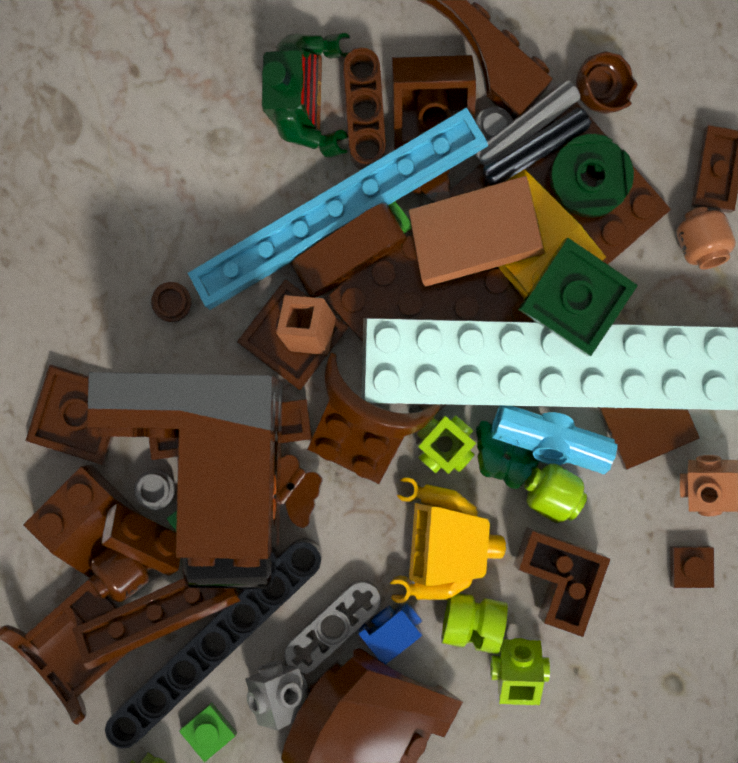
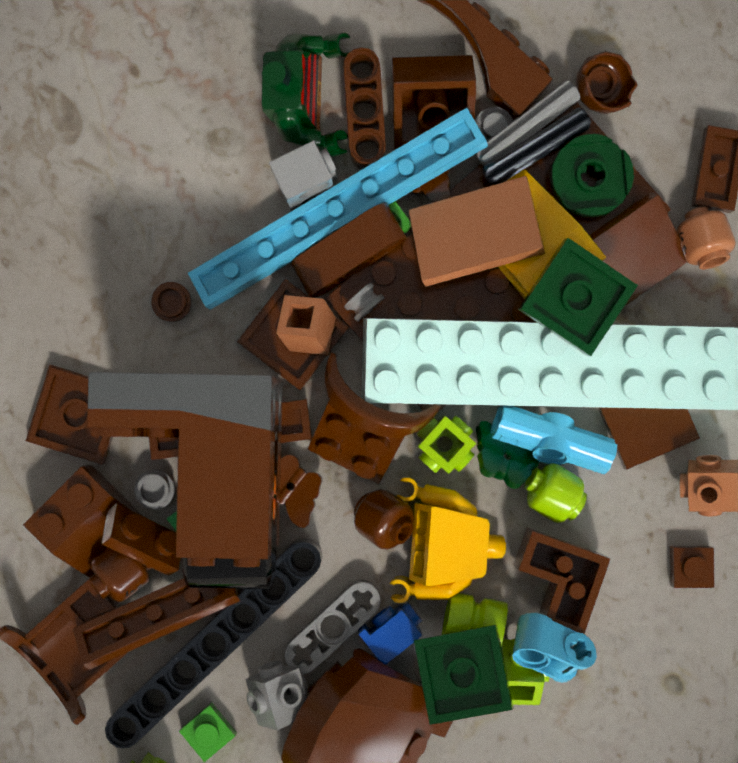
none -> light grey brick [269,141,337,211]
none -> light grey bush [344,283,384,322]
none -> reddish brown head [354,489,414,550]
none -> dark green plate [414,625,514,725]
none -> medium azure piece [512,613,597,683]
none -> reddish brown tile [589,192,687,305]

